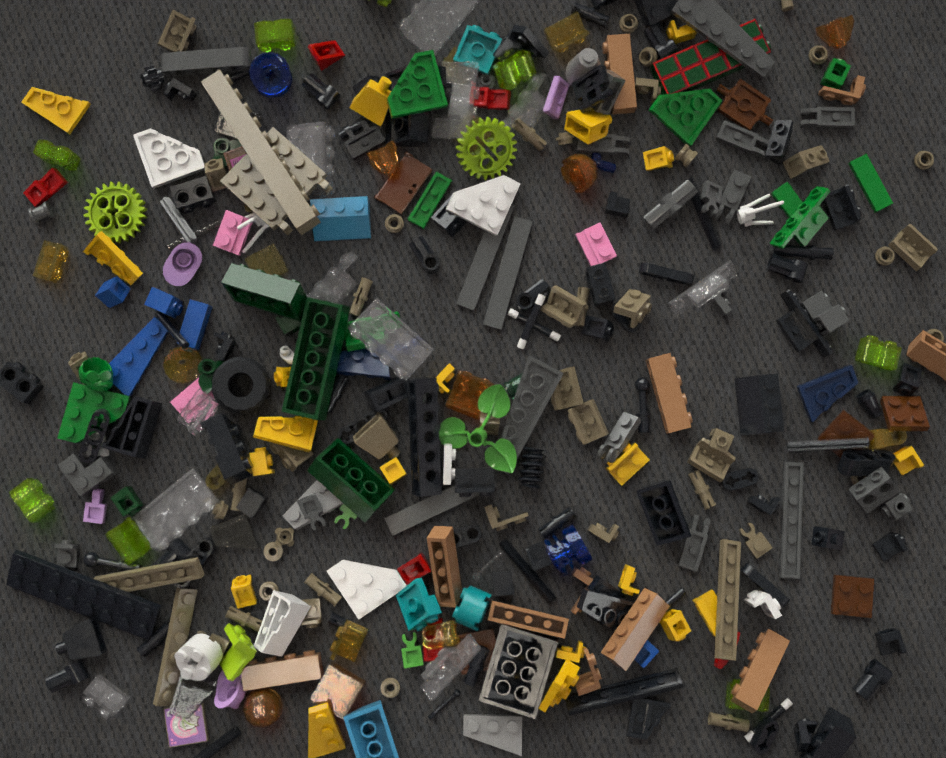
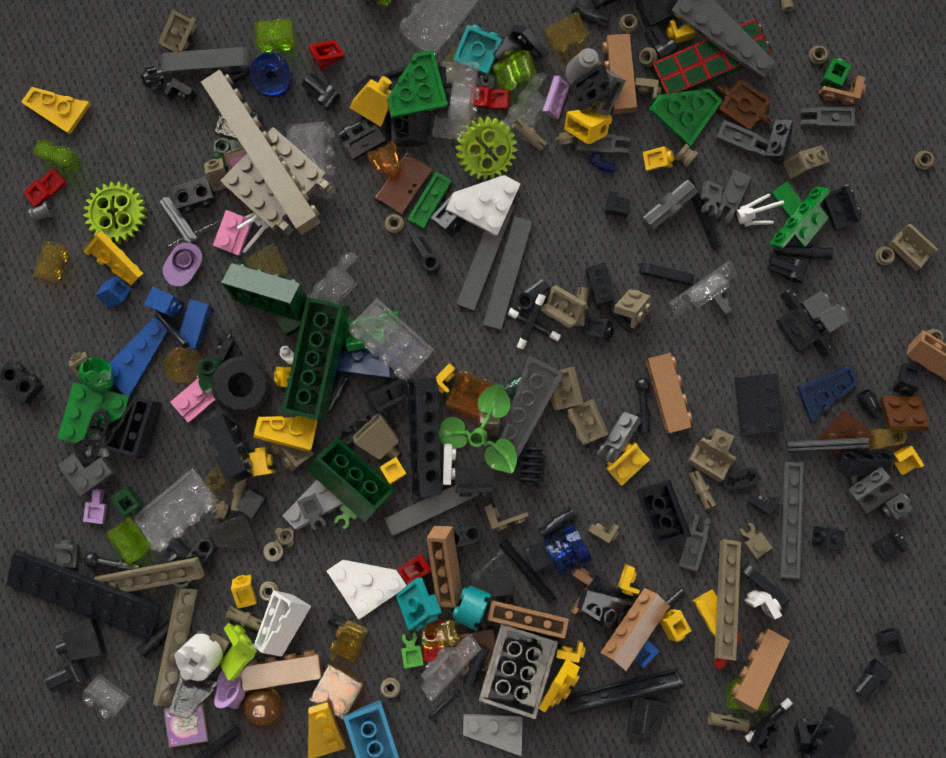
clear neon green brick [9,478,55,523] -> none
white plate [133,128,205,189] -> none
clear bracket [177,389,219,435] -> none
dark tan bracket [301,598,322,628] -> none
dark tan pin [304,573,342,607] -> none
dark azure slope [310,196,371,241] -> none
dark tan pin [349,277,373,317] -> none
clear orange cylinder [561,154,597,193] -> none
bright pink plate [575,222,617,266] -> none
medium nougat bracket [575,647,602,696] -> none
clear orange brick [816,15,854,49] -> none
reddish brown plate [831,575,874,618] -> none
green tile [848,154,893,213] -> none
clear neon green brick [855,335,902,371] -> none

